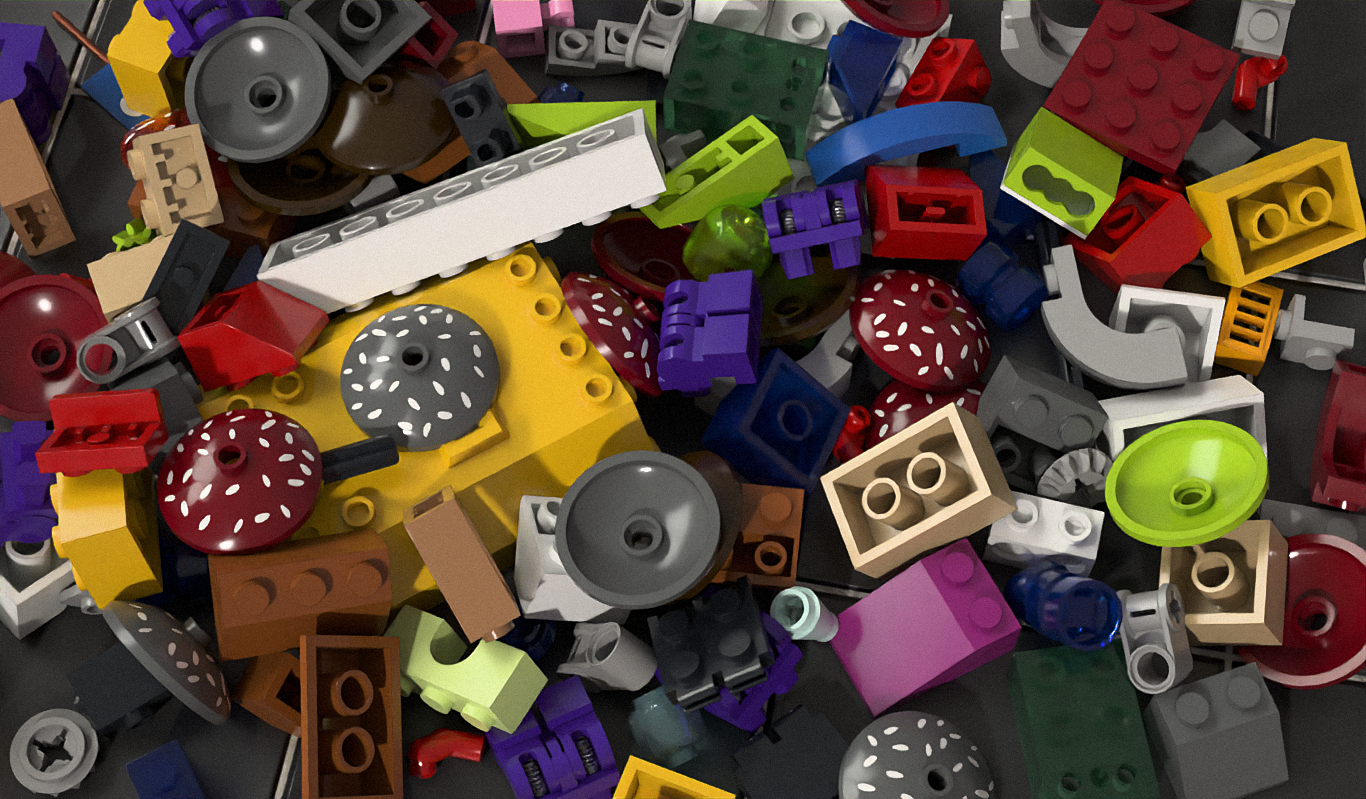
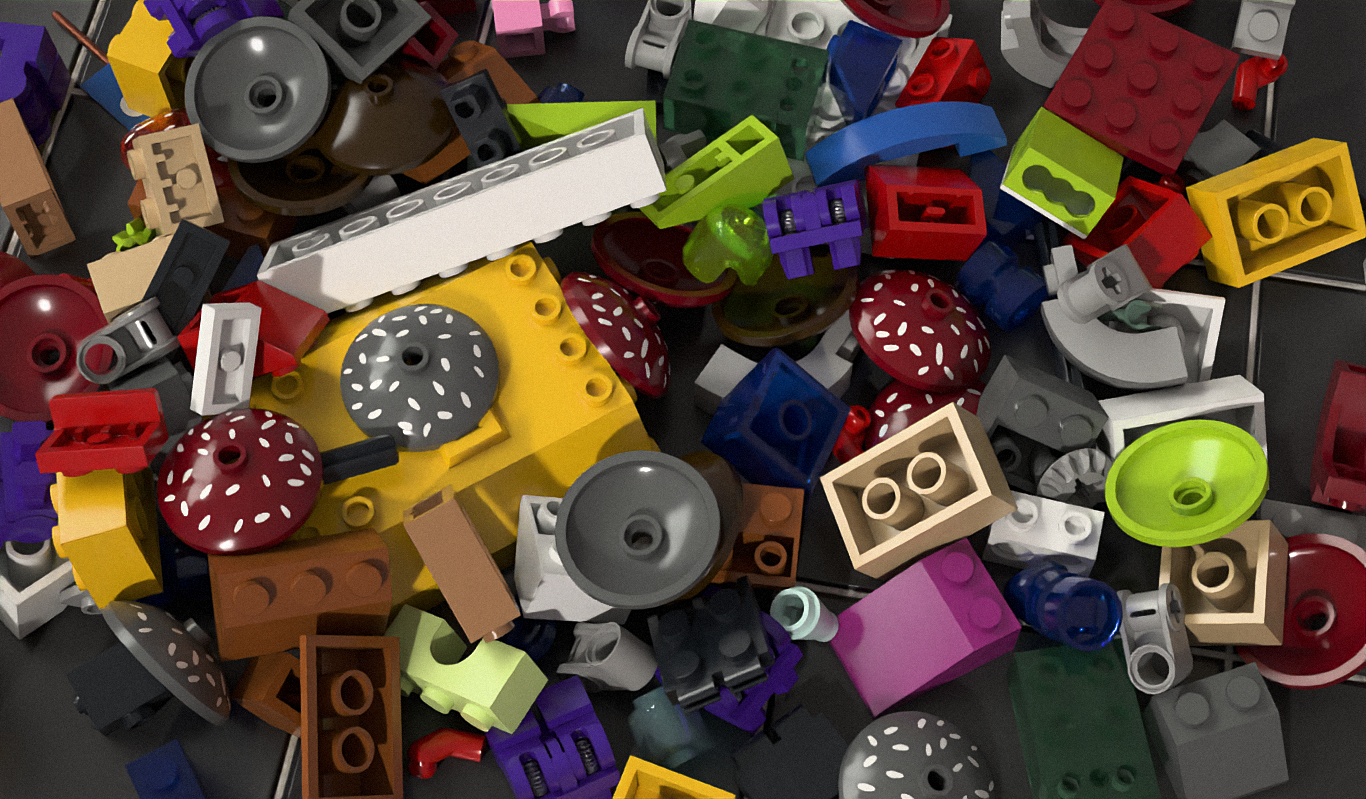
light grey gear [10,709,101,797] -> none
light grey slope [545,20,643,76] -> none
dark purple hips [656,270,763,398] -> none
light orange slope [1213,281,1284,376] -> none
light grey bracket [1274,294,1355,370] -> none
none -> white plate [190,302,262,415]
none -> light grey piece [1057,244,1153,324]
none -> sand green hand [1097,300,1163,332]

